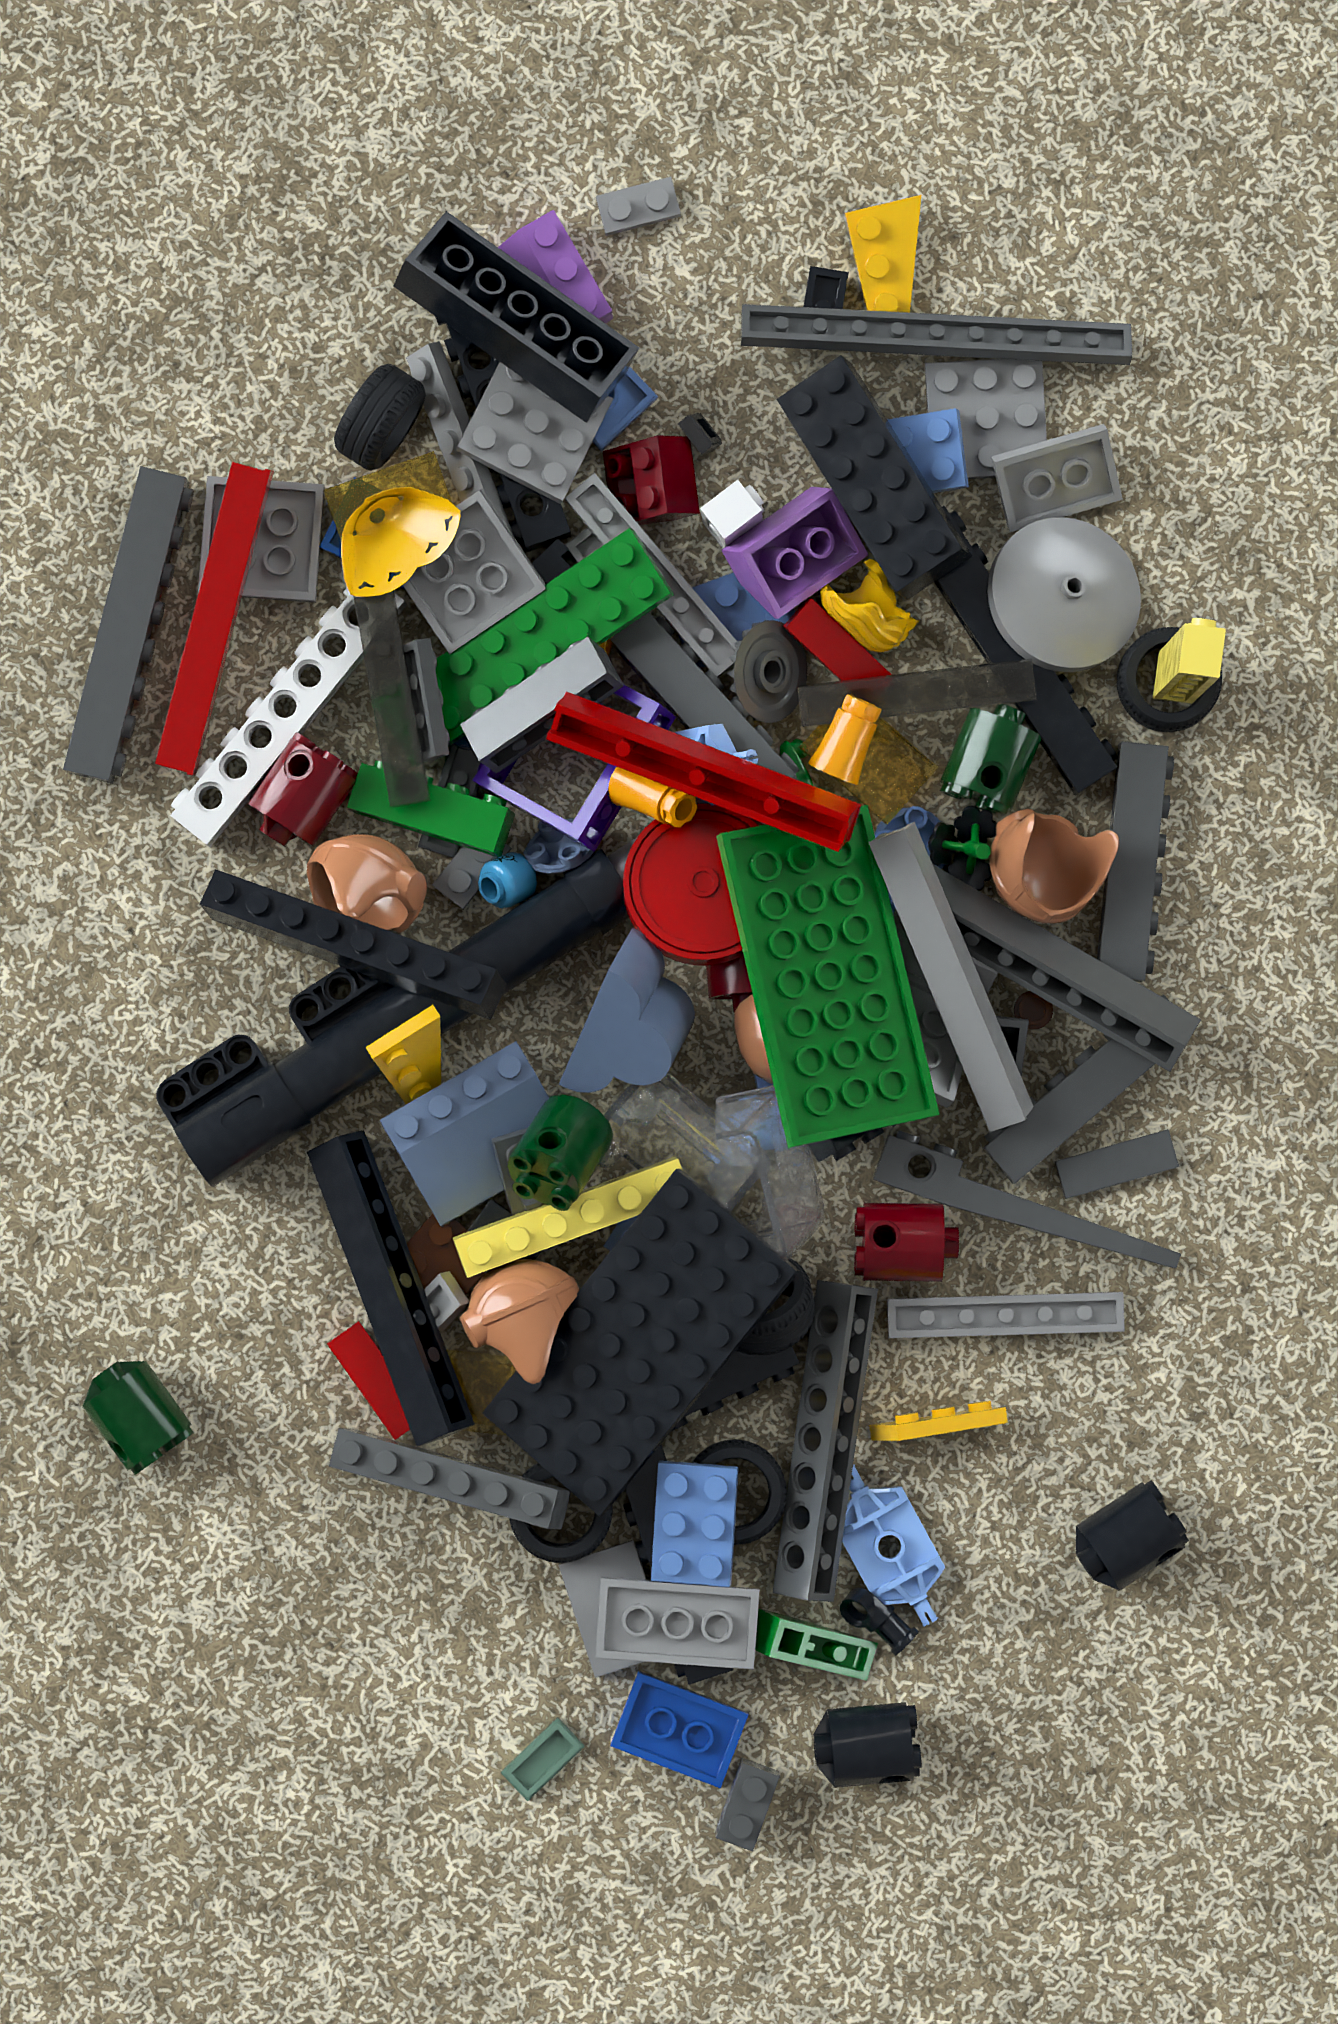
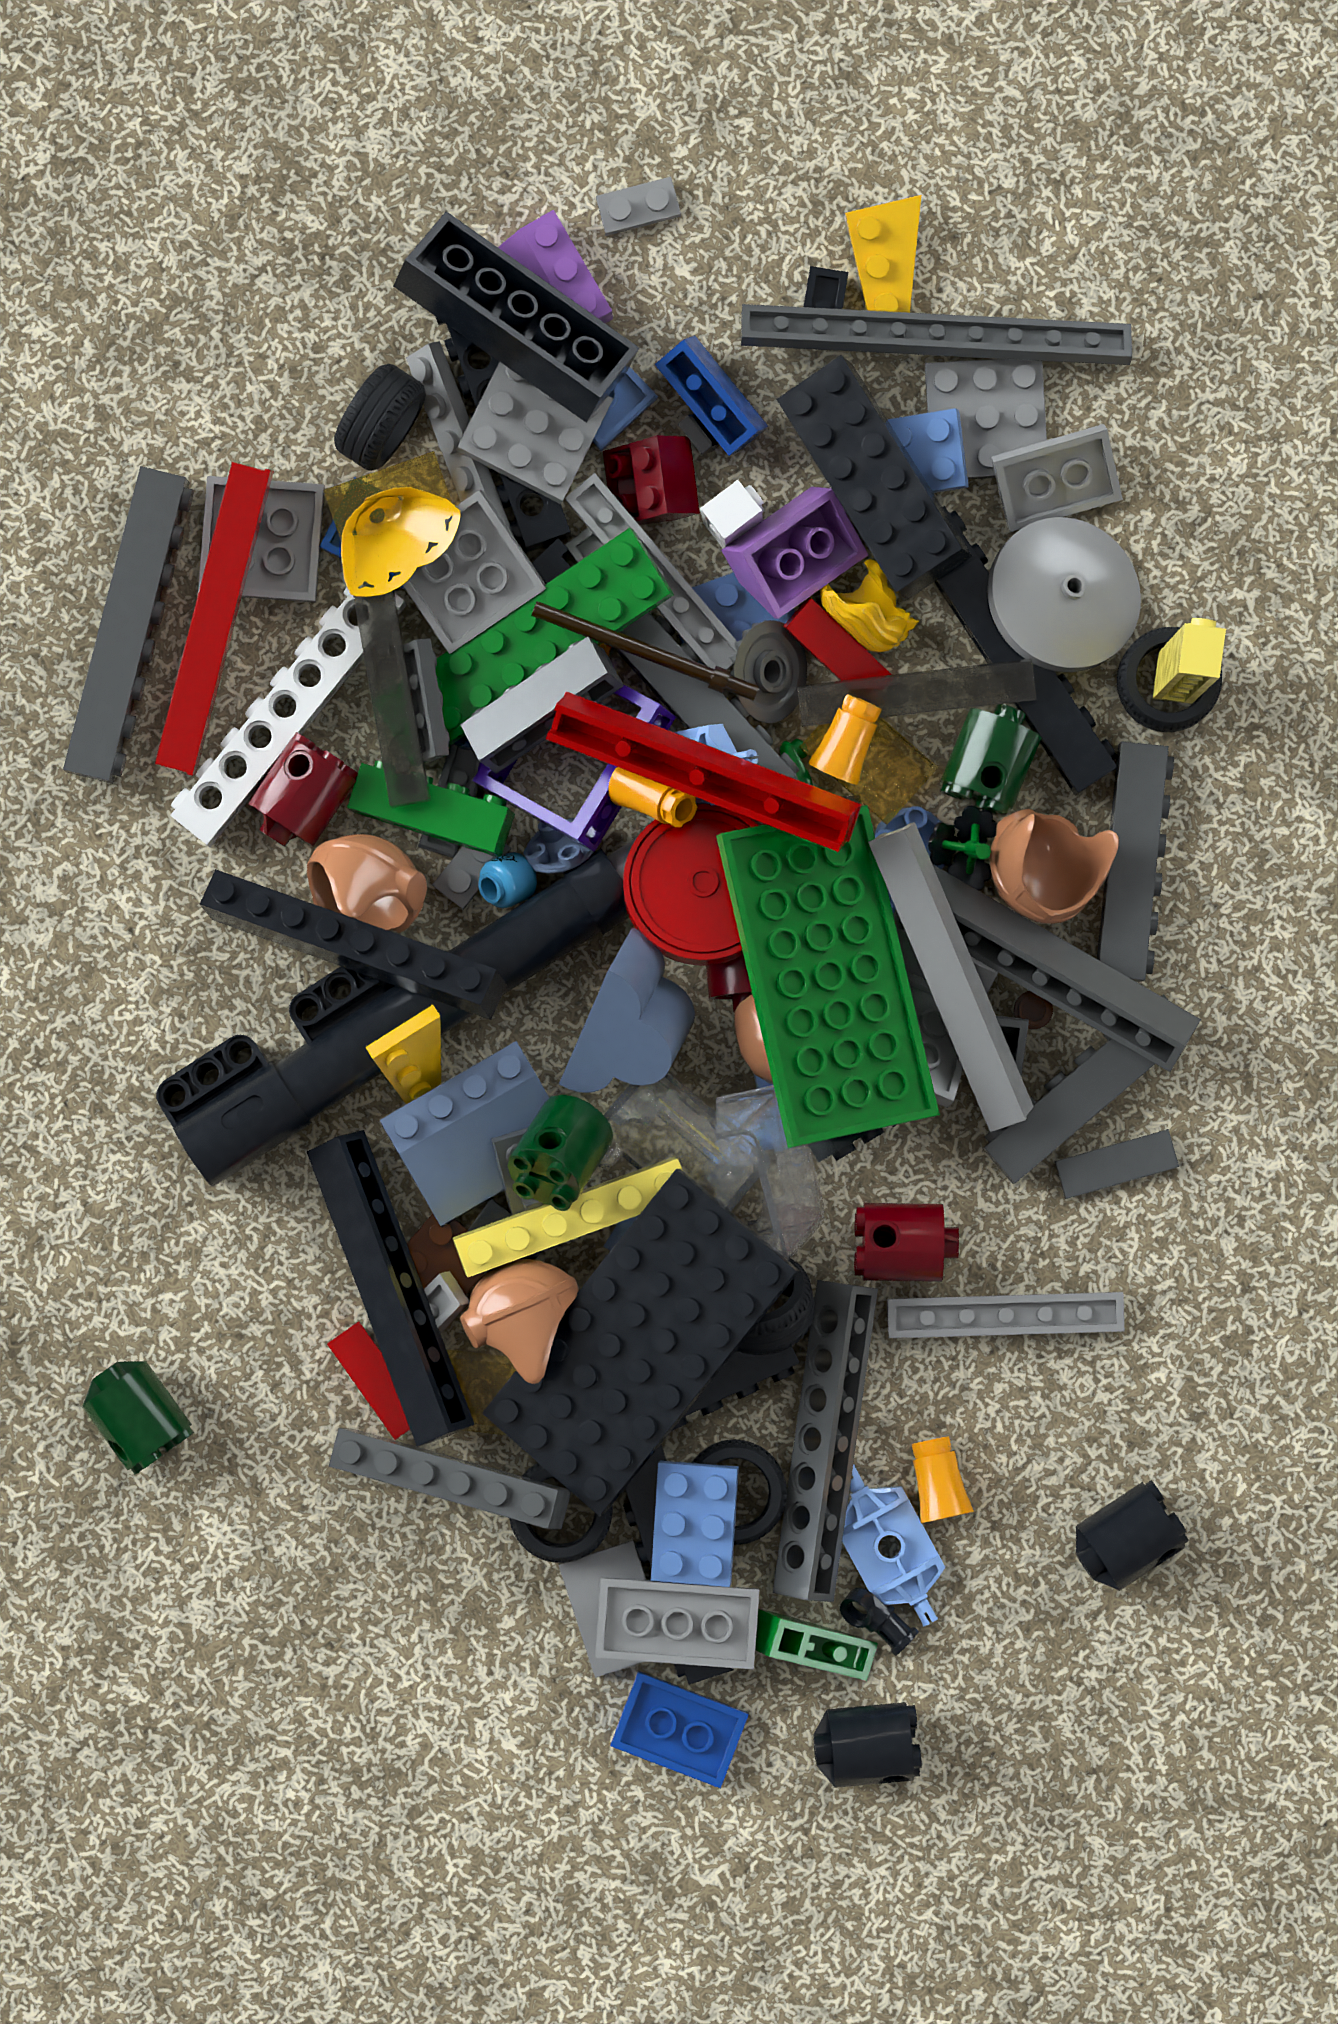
sand green tile [501,1717,585,1801] -> none
dark grey brick [715,1758,780,1852] -> none
yellow wing [869,1401,1008,1441] -> none
dark grey piece [872,1130,1181,1269] -> none
none -> dark brown bar [531,601,759,701]
none -> blue brick [655,335,768,456]
none -> light orange plant [912,1436,974,1523]

